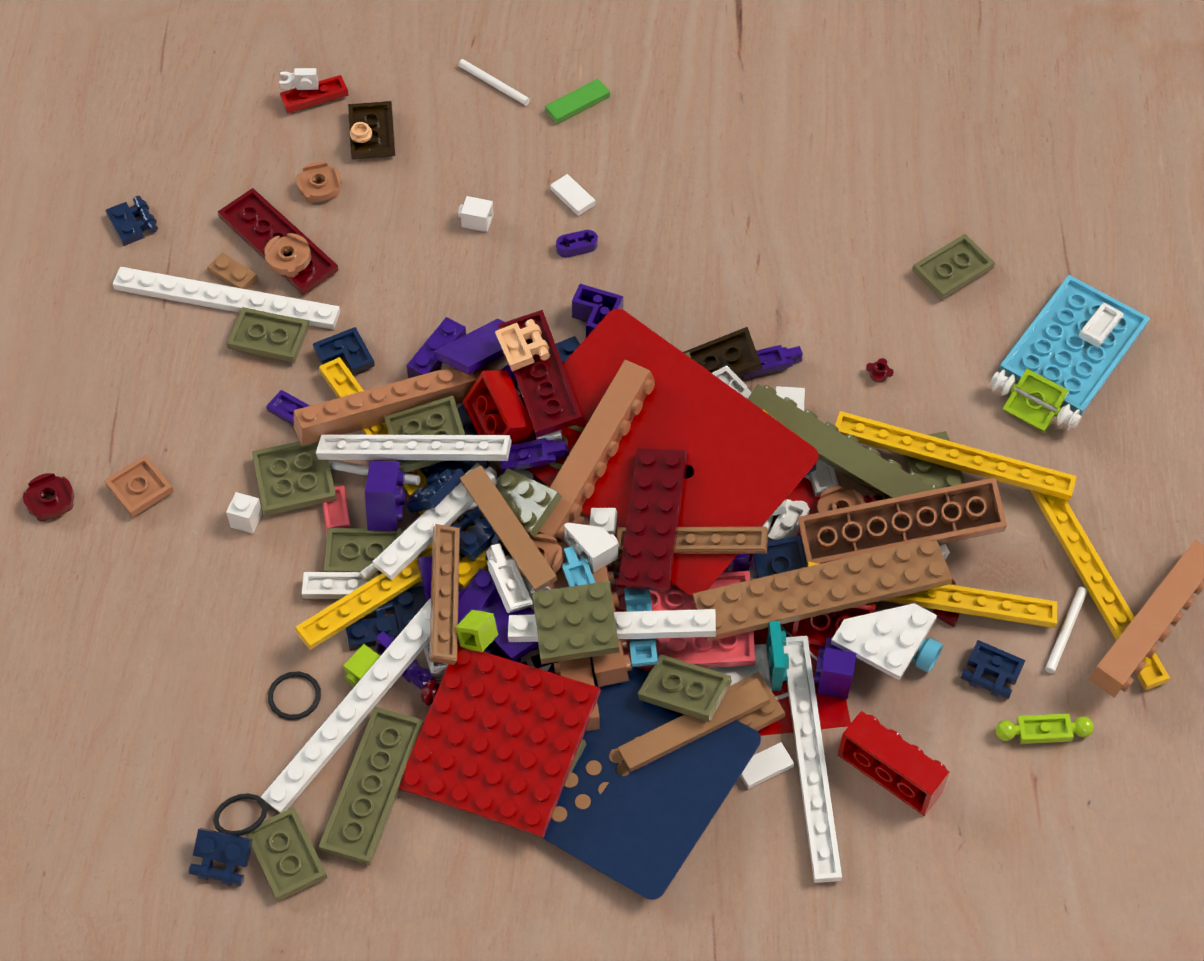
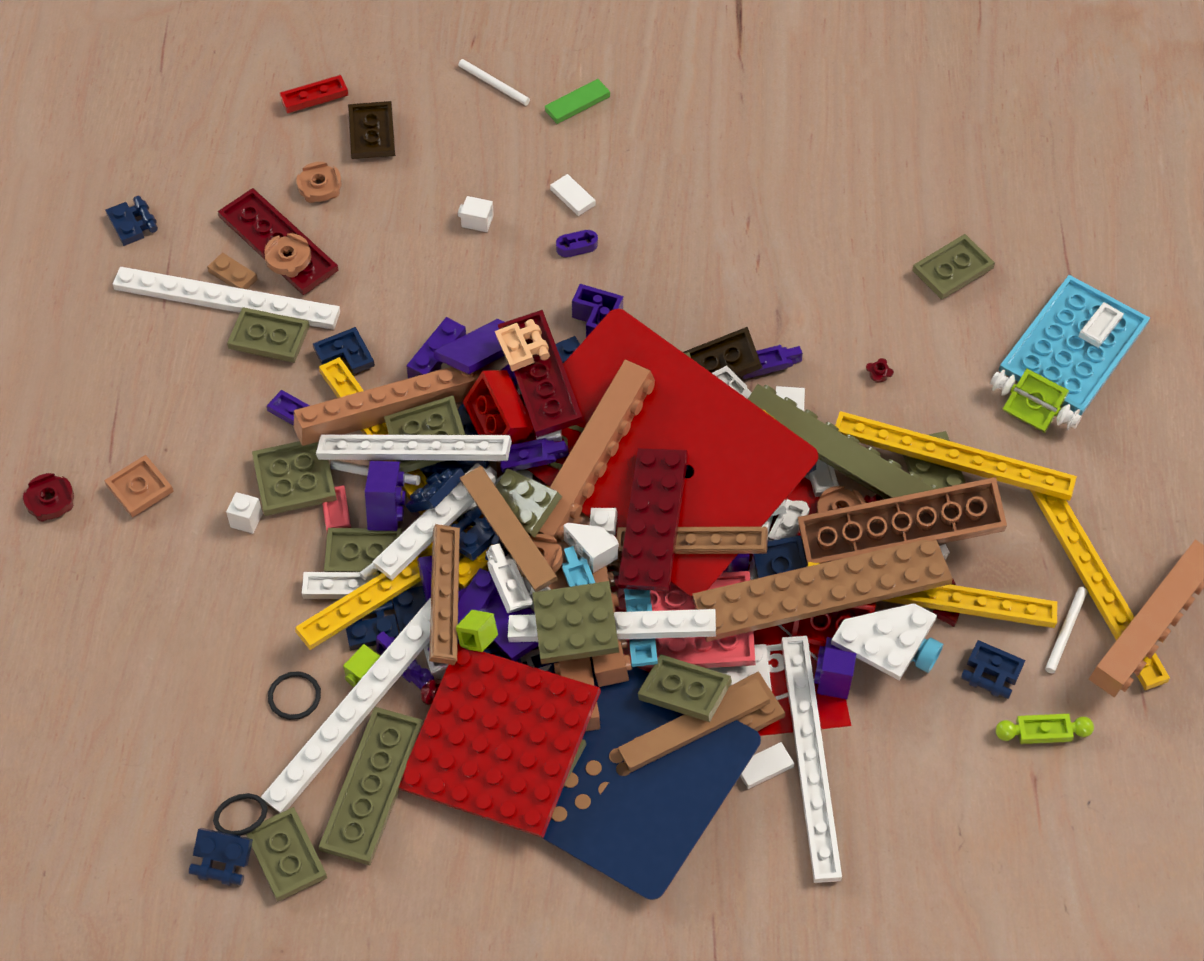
white plate [279,68,319,90] -> none
light nougat plate [350,122,372,143] -> none
teal plate [766,621,789,691] -> none
red brick [837,711,950,816] -> none

